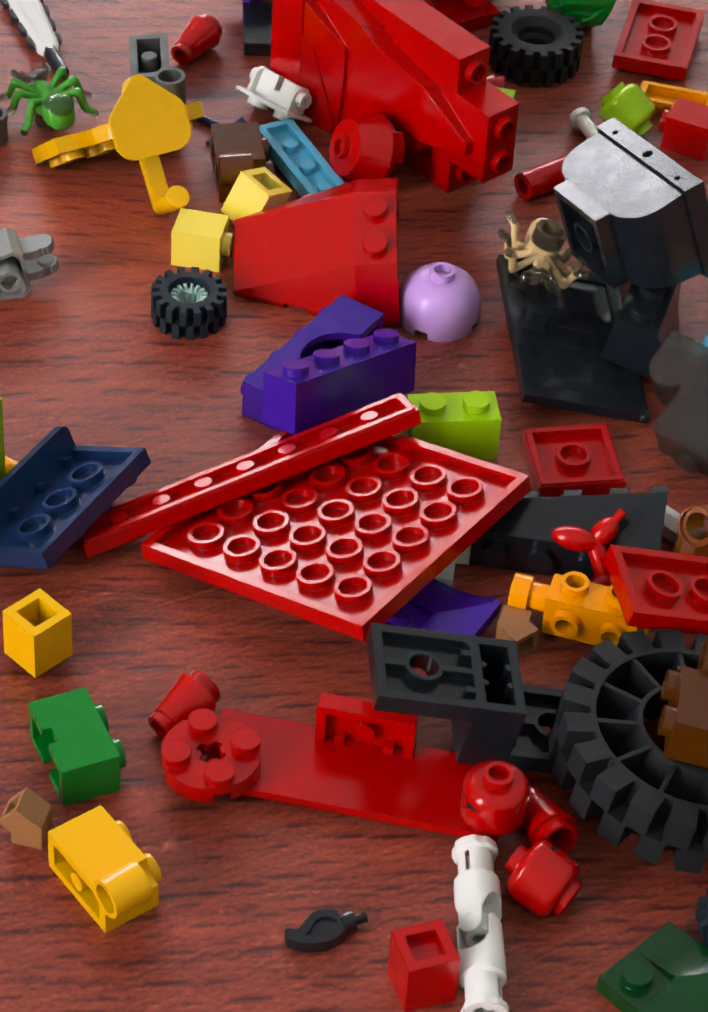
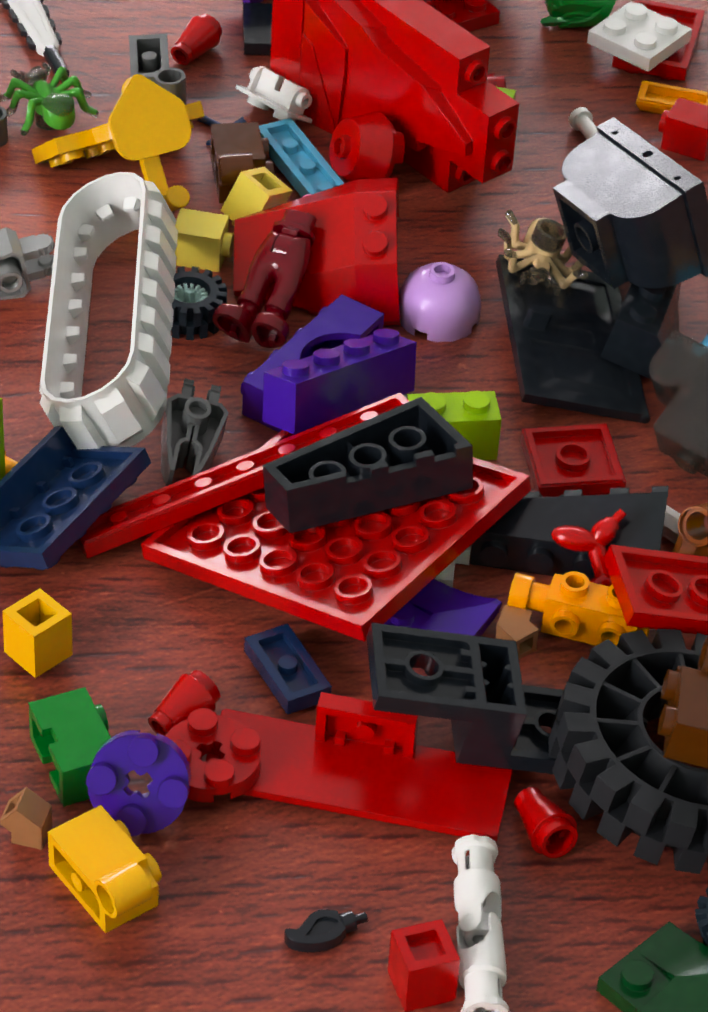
red head [461,760,530,836] -> none
black tyre [489,5,583,88] -> none
red head [503,840,584,918] -> none
red cylinder [514,155,567,201] -> none
lime head [598,81,656,136] -> none
none -> white piece [39,172,178,449]
none -> dark purple plate [86,730,191,836]
none -> dark grey hinge [161,378,229,486]
none -> dark red piece [212,209,317,348]
none -> dark blue plate [244,623,332,715]
none -> black wedge [262,397,473,533]
none -> white plate [587,1,692,72]

